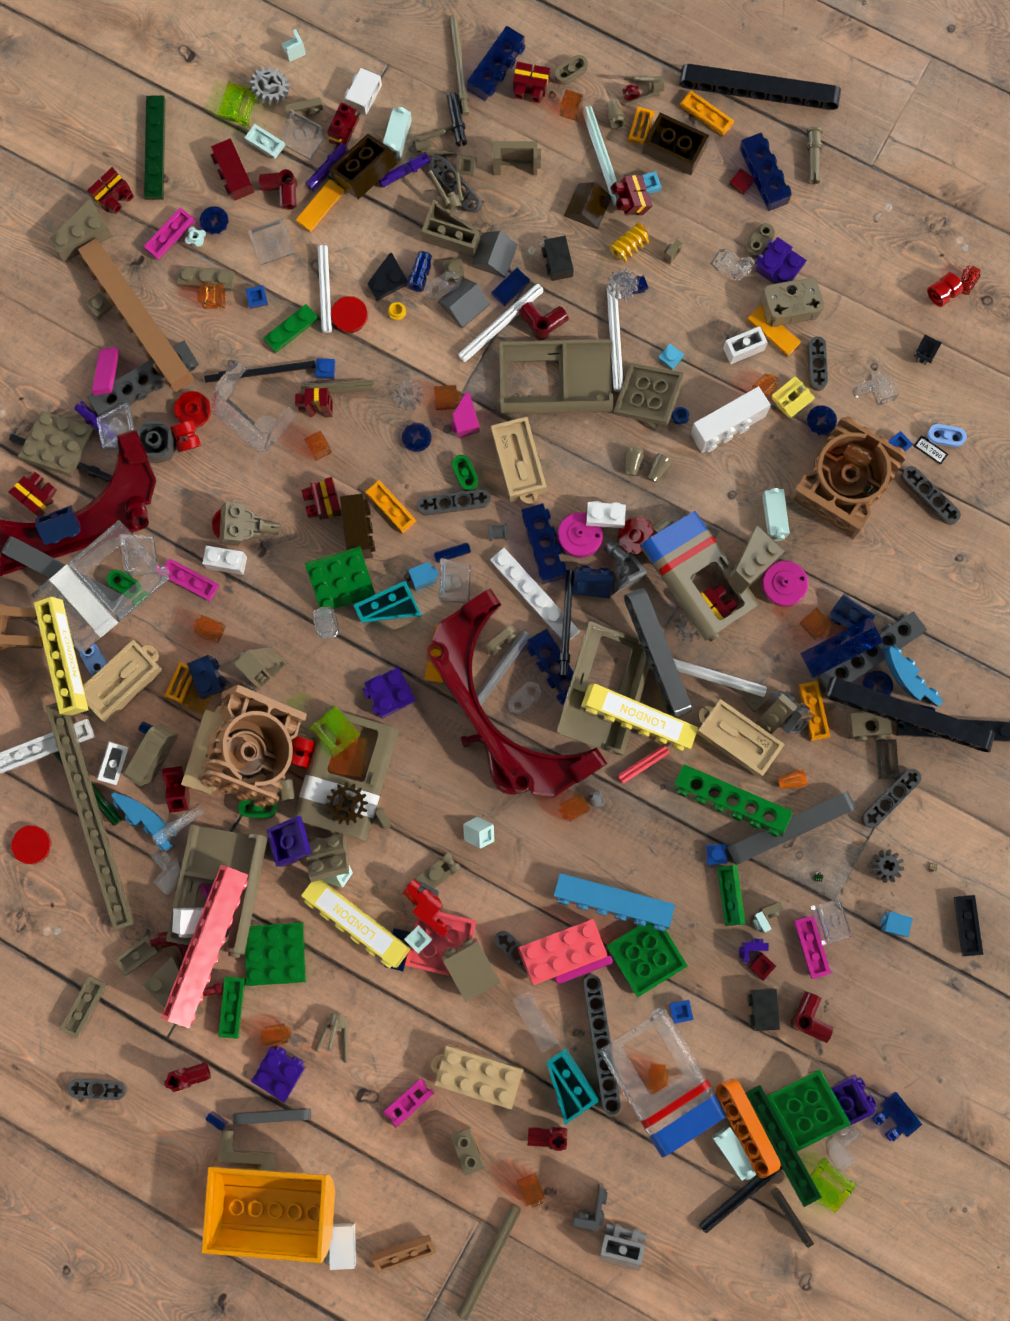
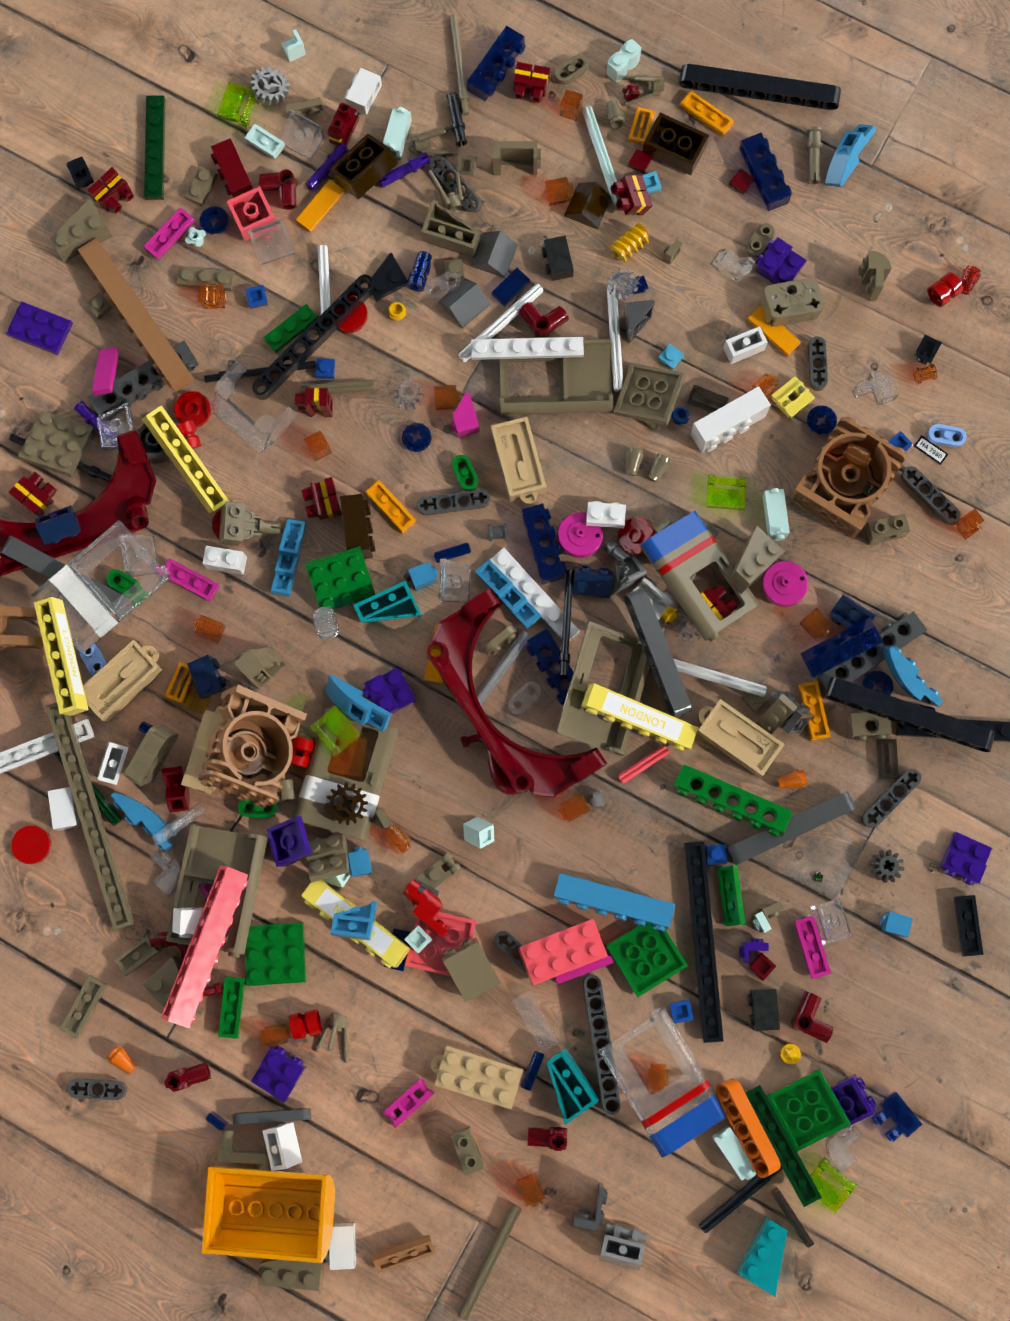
none -> dark purple plate [6,301,73,356]
none -> white brick [48,787,81,831]
none -> black bracket [66,156,94,189]
none -> orange cone [106,1045,137,1075]
none -> light yellow brick [142,405,229,513]
none -> dark tan plate [185,166,218,206]
none -> coral brick [227,186,278,241]
none -> black beam [252,274,374,400]
none -> dark tan wedge [258,1258,325,1291]
none -> white brick [263,1122,302,1171]
none -> dark azure slope [271,519,306,597]
none -> red wheel [289,1009,322,1040]
none -> dark azure slope [324,674,392,732]
none -> dark azure wing [330,901,378,941]
none -> dark azure brick [348,847,373,877]
none -> clear orange brick [383,824,411,854]
none -> white plate [471,337,584,360]
none -> dark azure slope [475,560,541,629]
none -> clear blue axle [521,1051,544,1091]
none -> clear orange brick [545,177,574,206]
none -> light aqua brick [607,39,642,82]
none -> dark grey slope [624,300,655,343]
none -> dark red tile [628,148,653,174]
none -> white bracket [633,577,673,621]
none -> yellow plate [661,606,678,623]
none -> black plate [684,841,724,1043]
none -> clear smoke tile [687,385,729,413]
none -> clear neon green plate [706,474,746,511]
none -> teal wedge [737,1216,788,1297]
none -> yellow tile [780,1043,801,1064]
none -> dark azure slope [825,124,876,187]
none -> dark tan brick [858,251,891,301]
none -> dark tan brick [864,513,910,545]
none -> clear orange bush [913,363,937,384]
none -> dark purple plate [939,832,992,886]
none -> clear orange brick [954,509,984,540]

